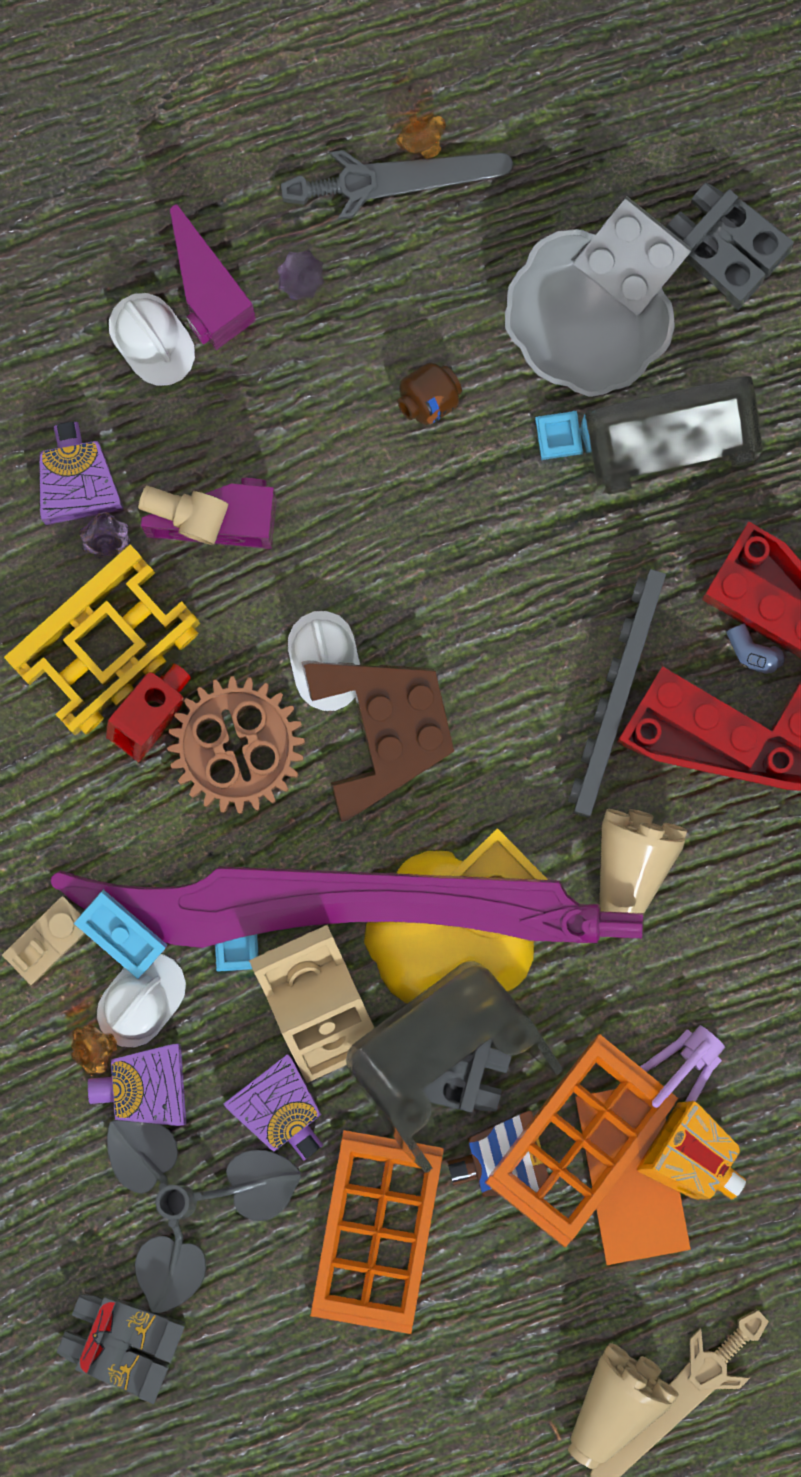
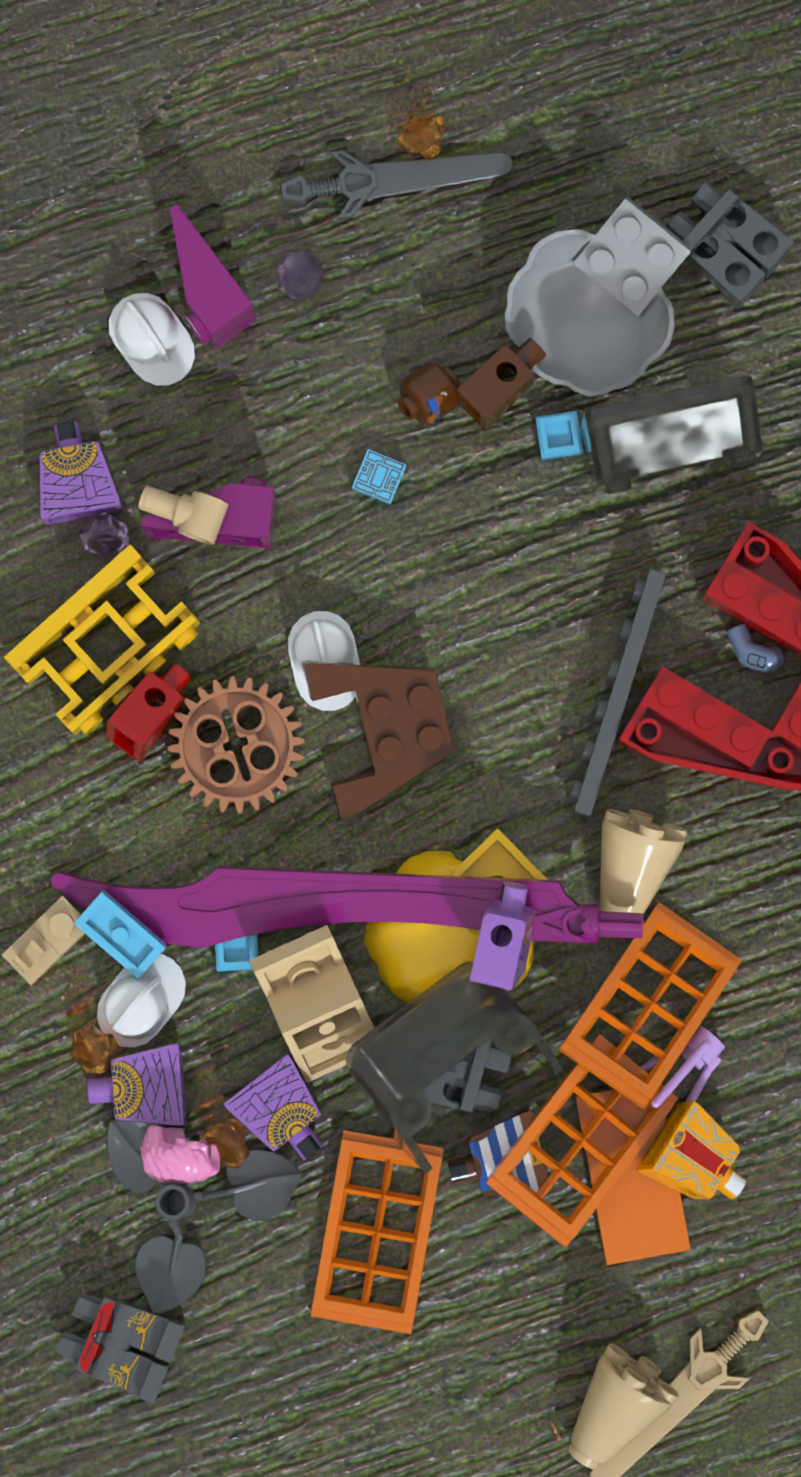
none -> bright pink hair [140,1125,220,1184]
none -> clear orange piece [200,1122,250,1169]
none -> medium azure tile [352,449,407,505]
none -> reddish brown torso [457,337,547,432]
none -> medium lavender torso [470,881,536,990]
none -> orange piece [559,902,742,1109]

